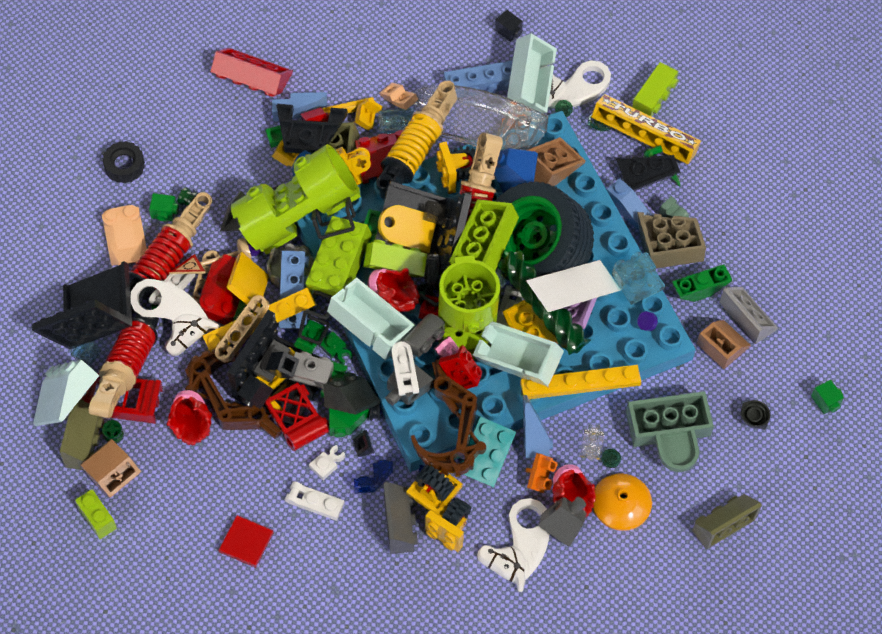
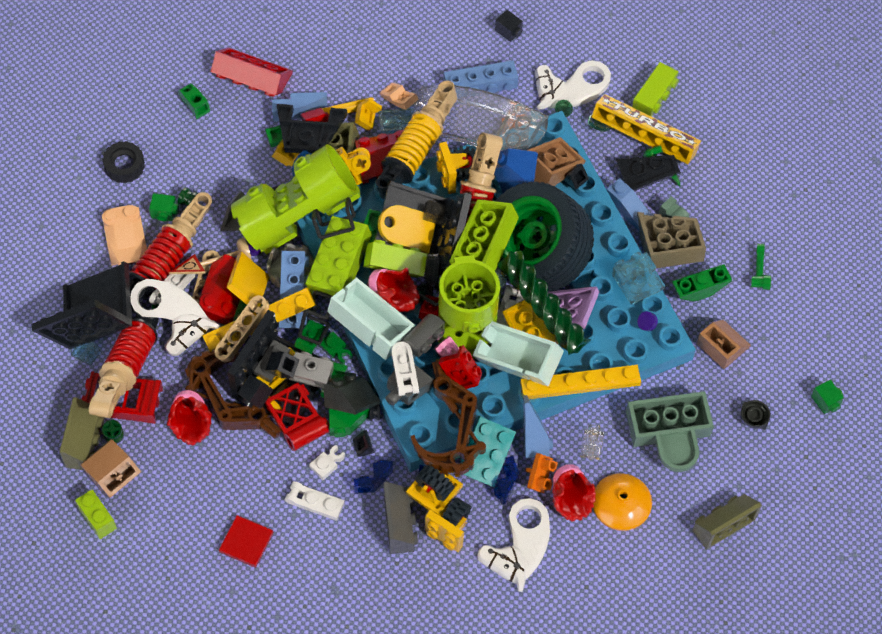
light aqua slope [33,360,99,426] -> none
light aqua piece [506,33,557,118] -> none
white sticker [526,260,621,312] -> none
dark grey torso [538,497,586,547] -> none
clear green plate [601,449,621,468] -> none
light grey slope [719,287,778,344] -> none
none -> green leg [178,83,210,119]
none -> clear blue slope [494,456,520,505]
none -> black slope [564,163,589,190]
none -> green brick [751,243,771,290]

